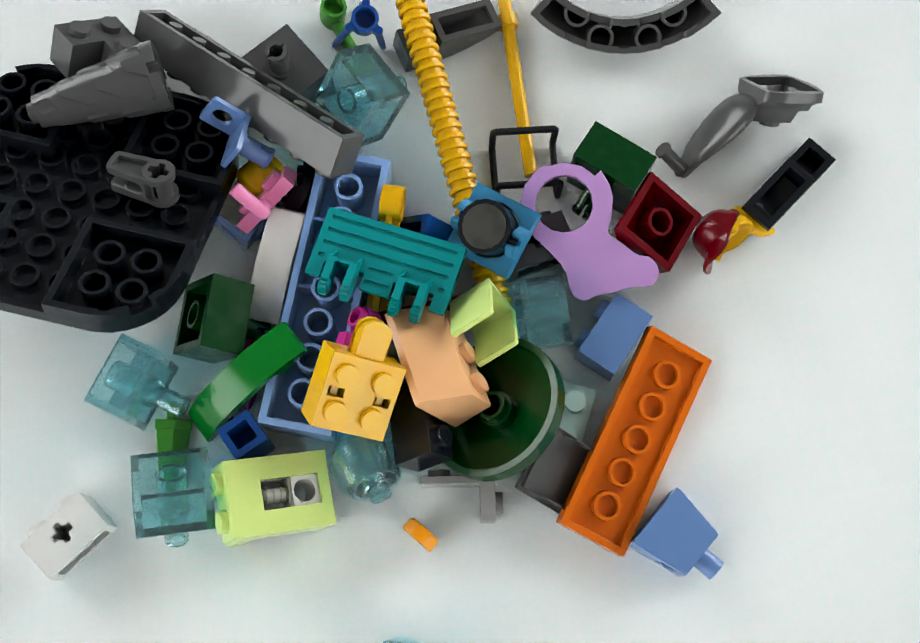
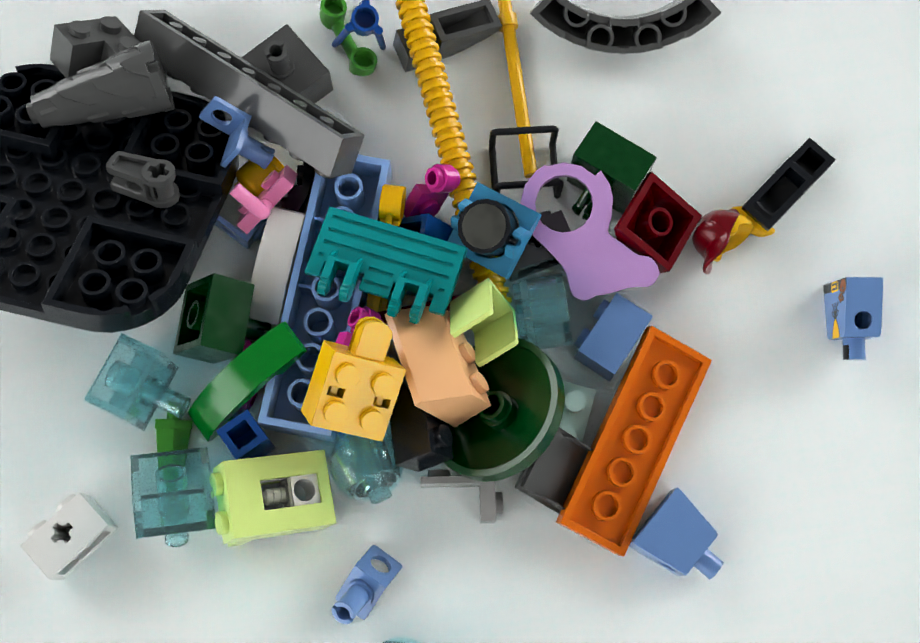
clear light blue brick [314,43,411,146] -> none
light orange tile [402,518,438,552] -> none
dark grey piece [655,75,824,178] -> none
none -> medium blue bracket [332,545,402,624]
none -> dark pink plate [404,164,460,217]
none -> medium blue torso [823,277,883,360]

